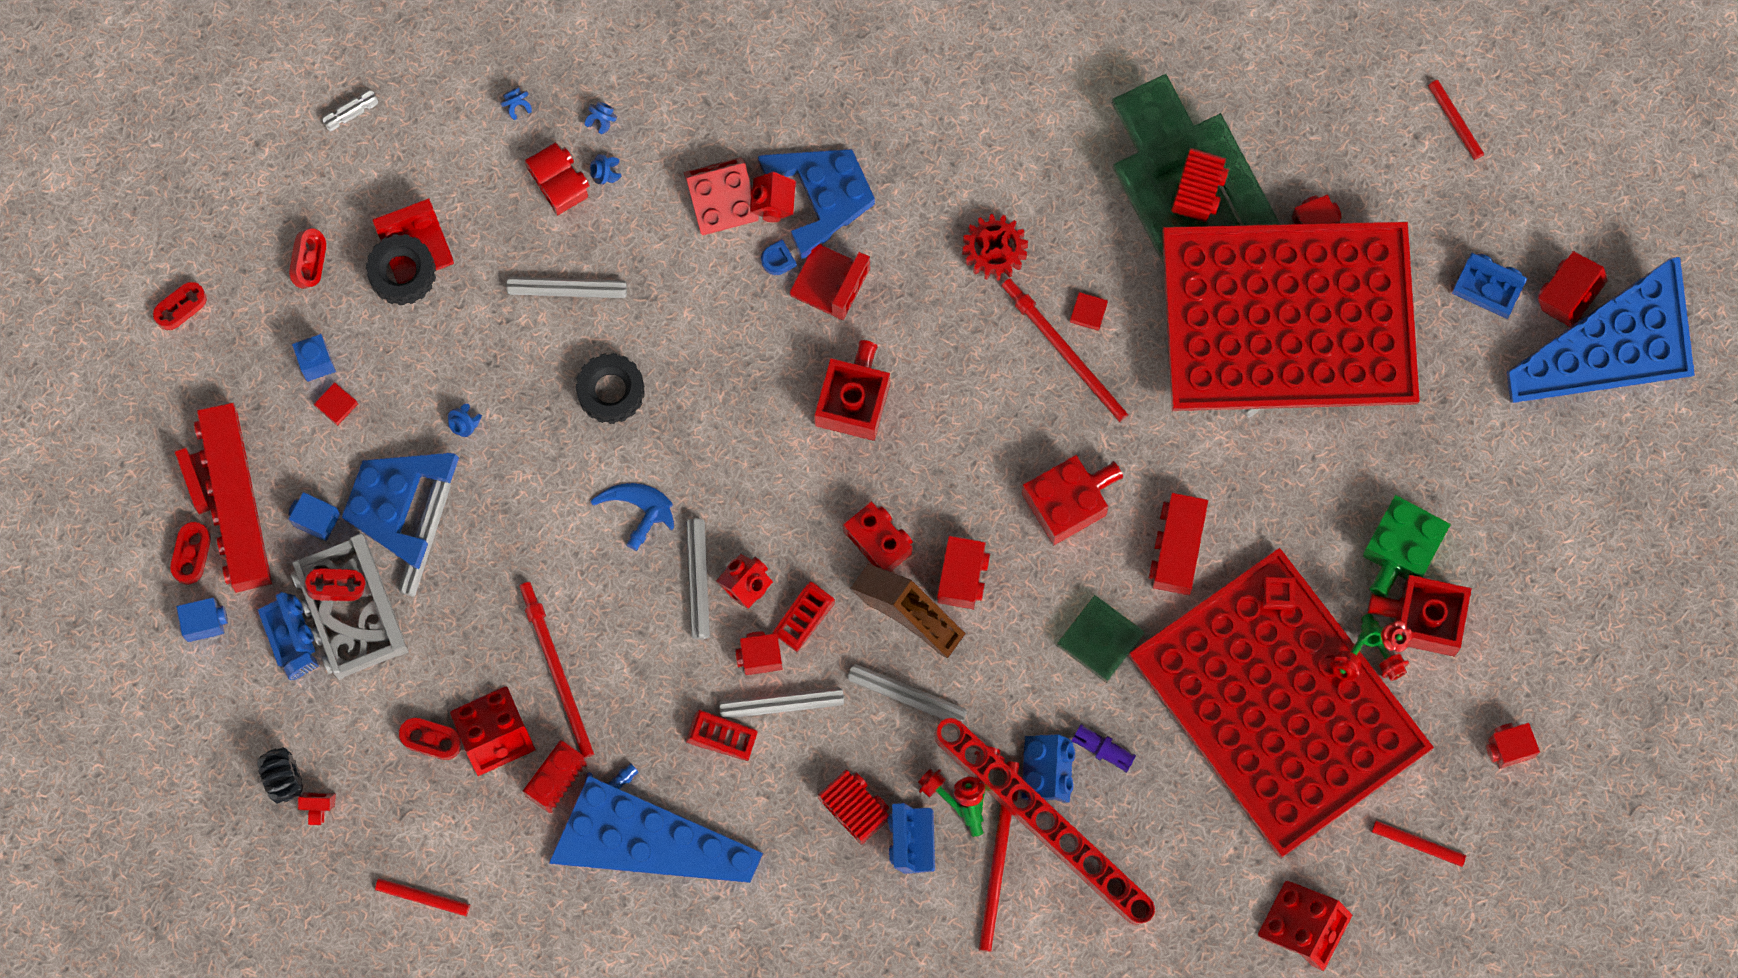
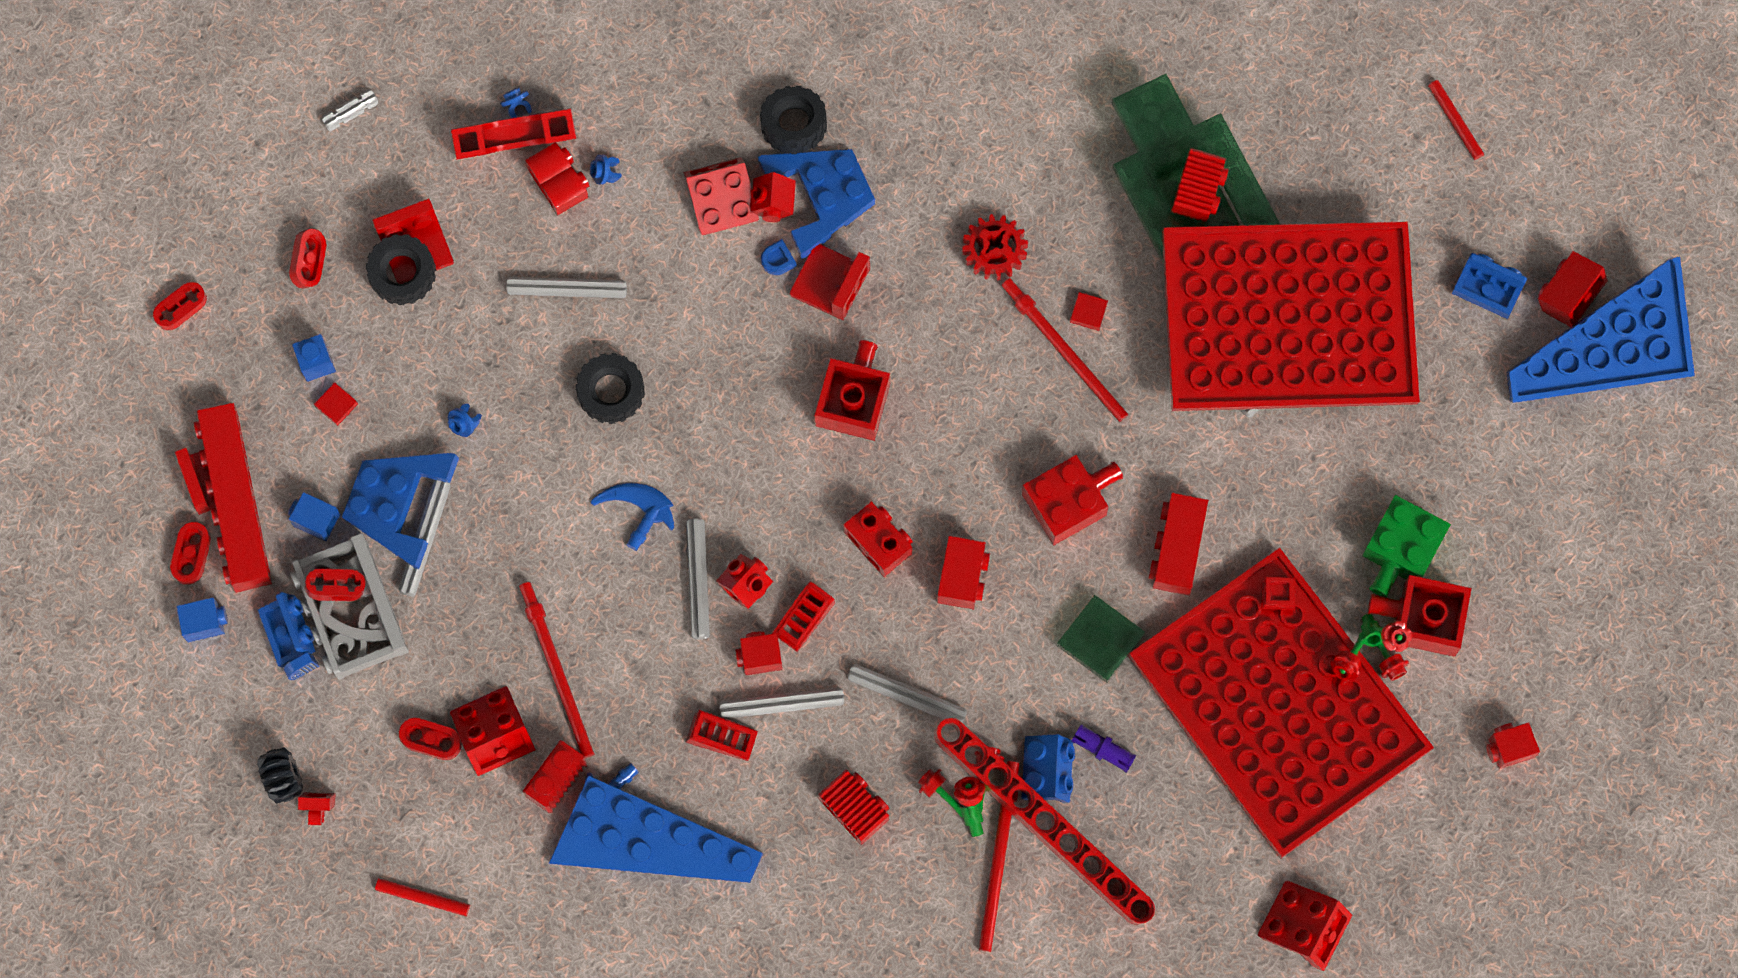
blue plate [585,101,617,134] -> none
reddish brown arch [850,564,966,658] -> none
blue bracket [888,803,935,874] -> none
red brick [1292,194,1342,224] -> none
red bar [1371,820,1467,867] -> none
none -> red arch [451,108,577,160]
none -> black tyre [760,86,827,154]

